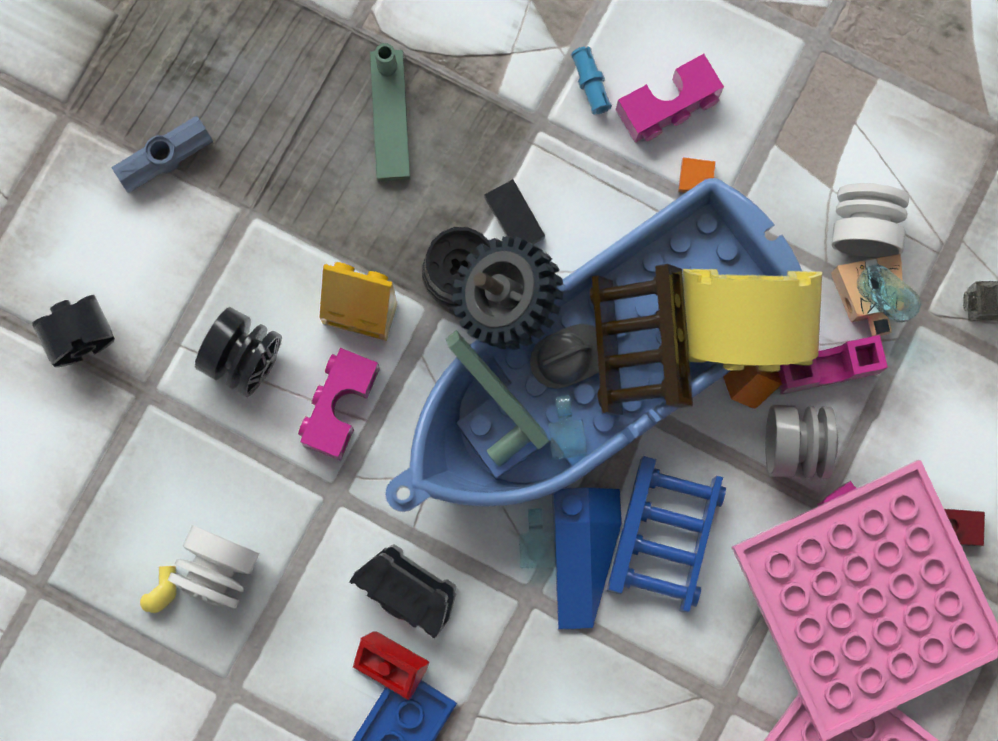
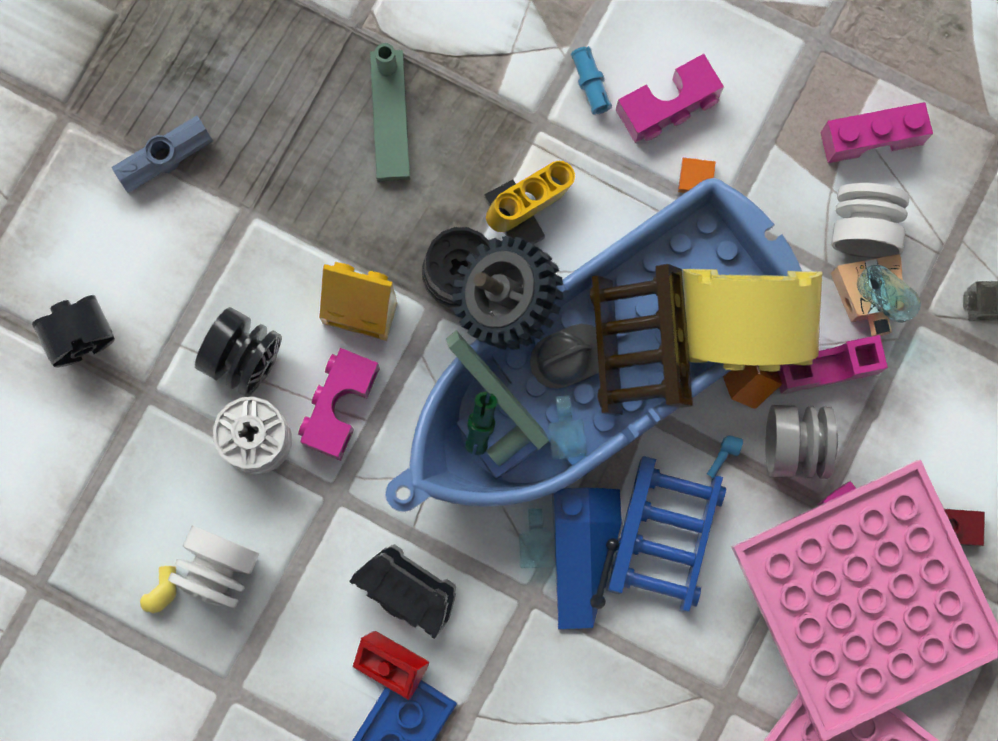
none -> white wheel [213,397,292,475]
none -> dark green pin [465,392,498,455]
none -> yellow beam [486,160,575,232]
none -> black hinge [590,538,620,609]
none -> dark azure hand [707,435,743,478]
none -> dark pink arch [820,102,933,163]

